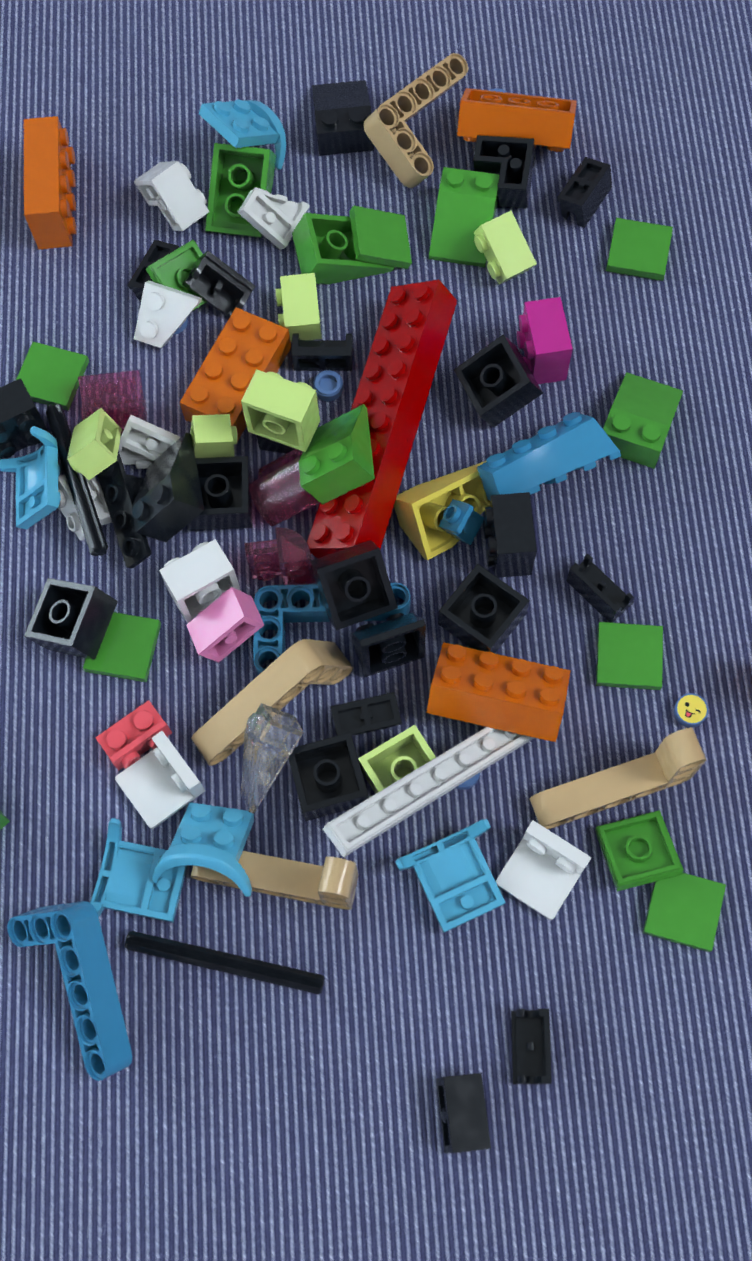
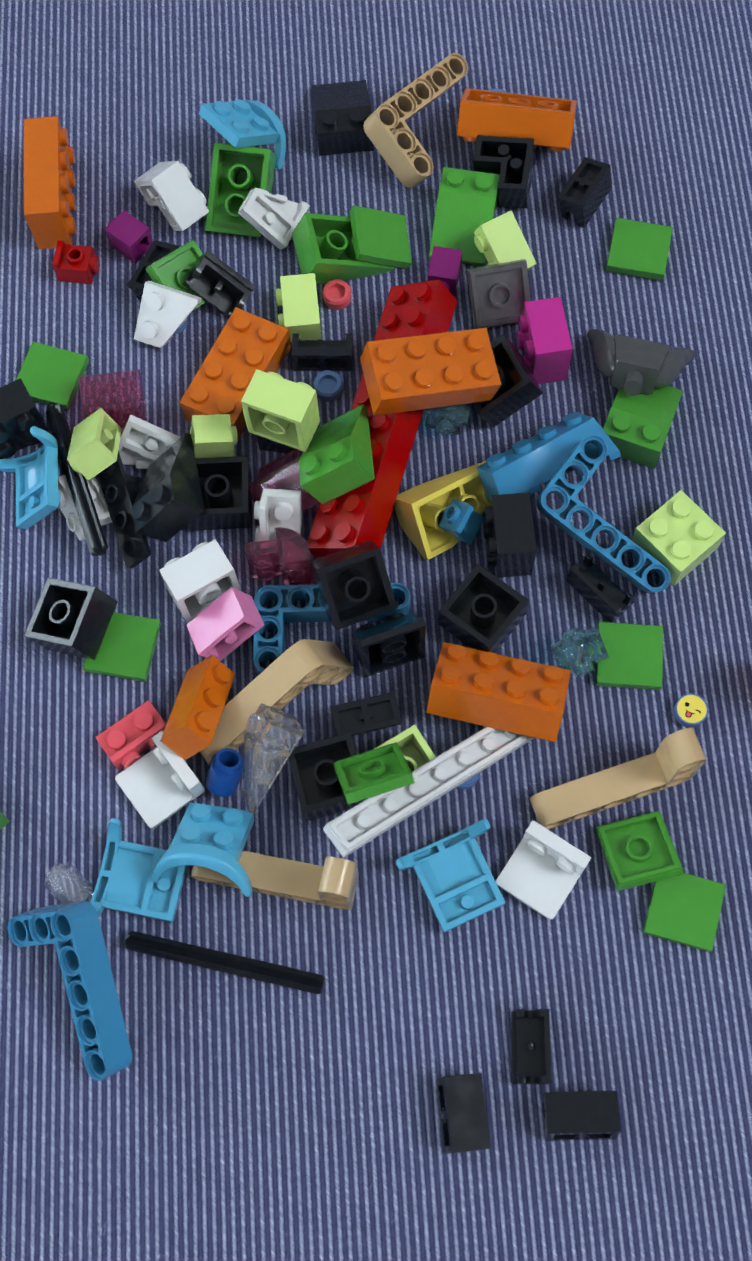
none -> clear brick [44,862,93,904]
none -> red brick [52,240,100,284]
none -> magenta brick [105,210,153,264]
none -> orange brick [160,655,235,760]
none -> blue brick [205,748,244,797]
none -> white bracket [254,488,302,556]
none -> coral tile [322,280,352,310]
none -> bright green tile [333,742,415,805]
none -> orange brick [360,328,502,416]
none -> clear light blue brick [425,404,472,435]
none -> magenta brick [428,246,462,296]
none -> flat silver plate [466,259,531,329]
none -> dark azure beam [536,435,671,593]
none -> black hinge [543,1091,621,1141]
none -> clear light blue brick [551,627,609,677]
none -> dark grey torso [587,329,696,396]
none -> yellowish green brick [631,490,726,586]

